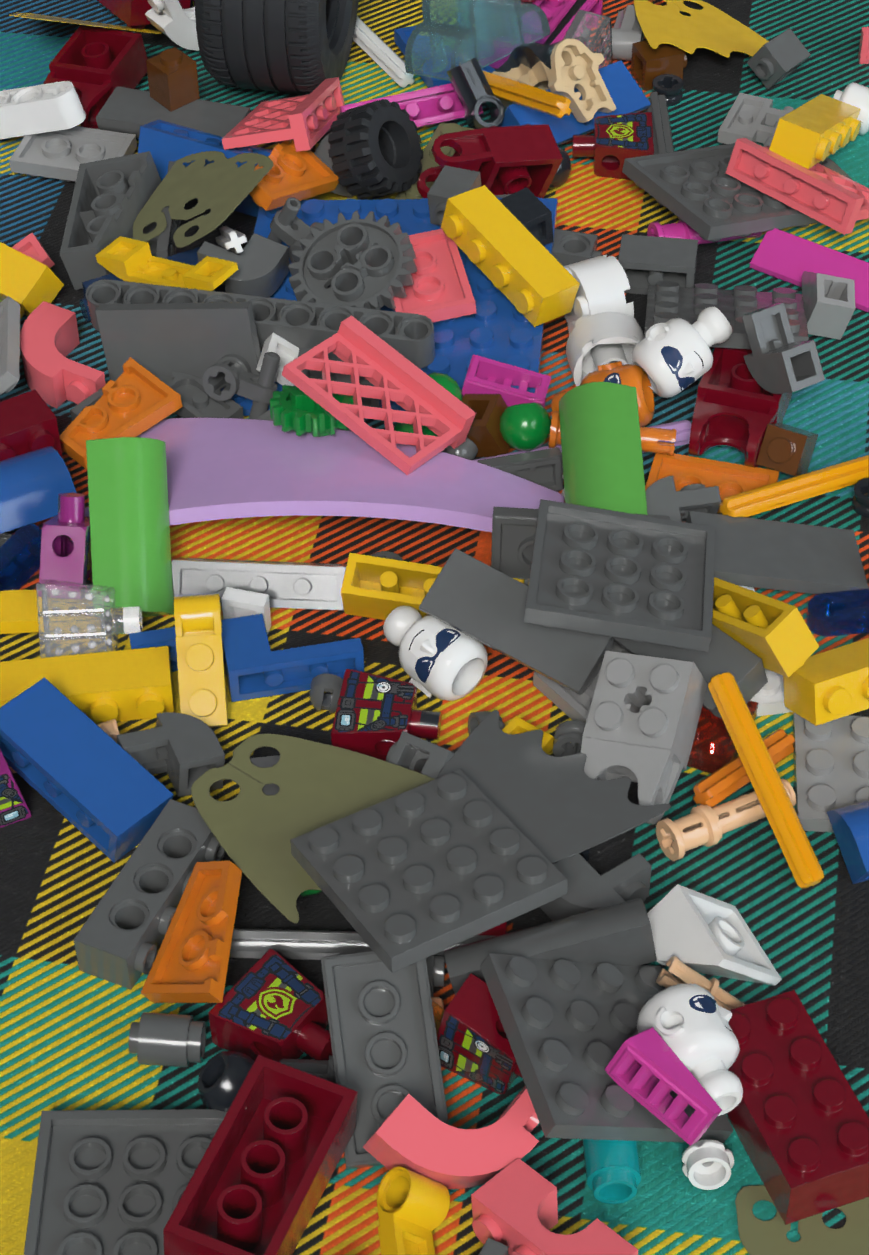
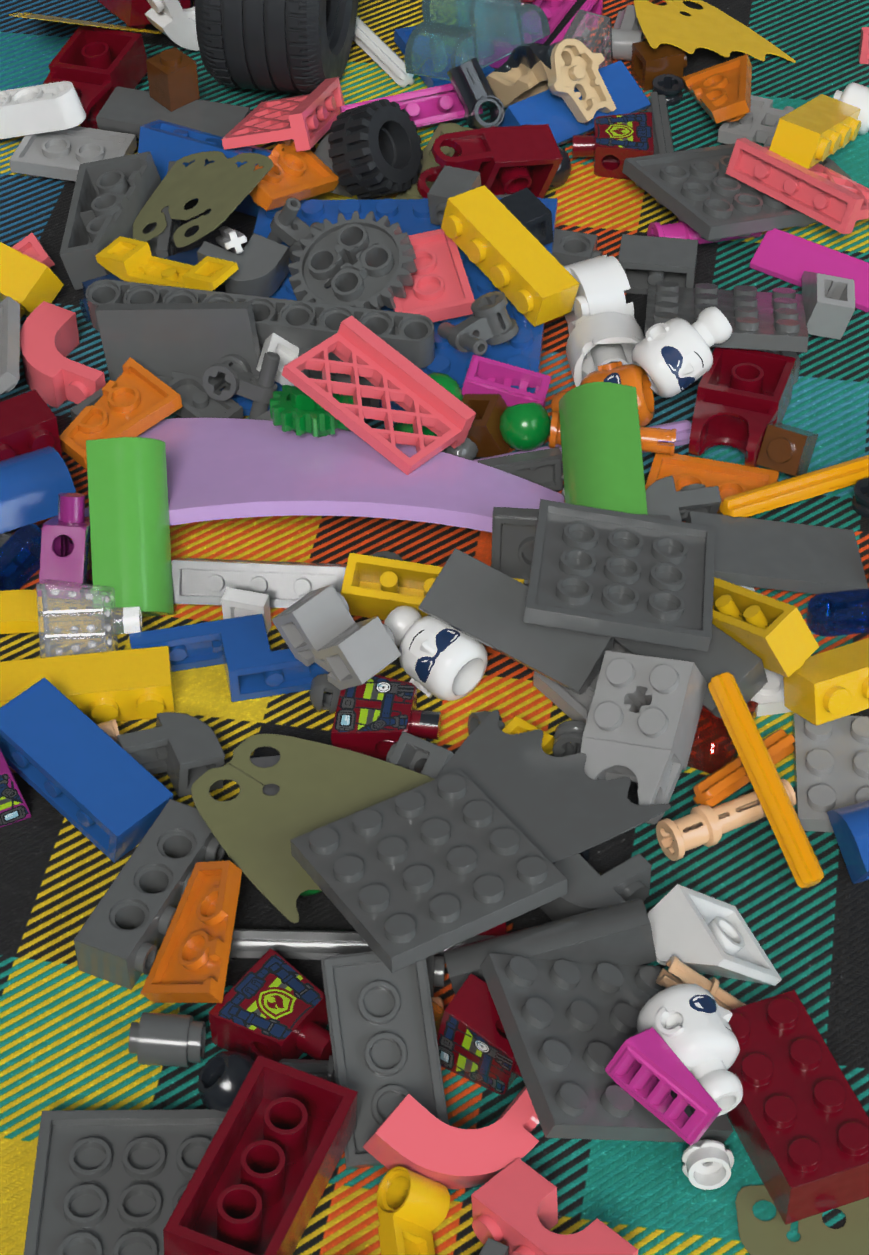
yellow plate [174,594,228,727] -> none
light orange axle [482,70,572,119] -> none
teal brick [583,1139,641,1204] -> none
dark grey brick [742,302,825,394] -> none
dark grey brick [747,28,811,89] -> none
none -> light grey brick [271,584,402,690]
none -> dark grey piece [438,291,519,356]
none -> orange wing [682,54,752,124]

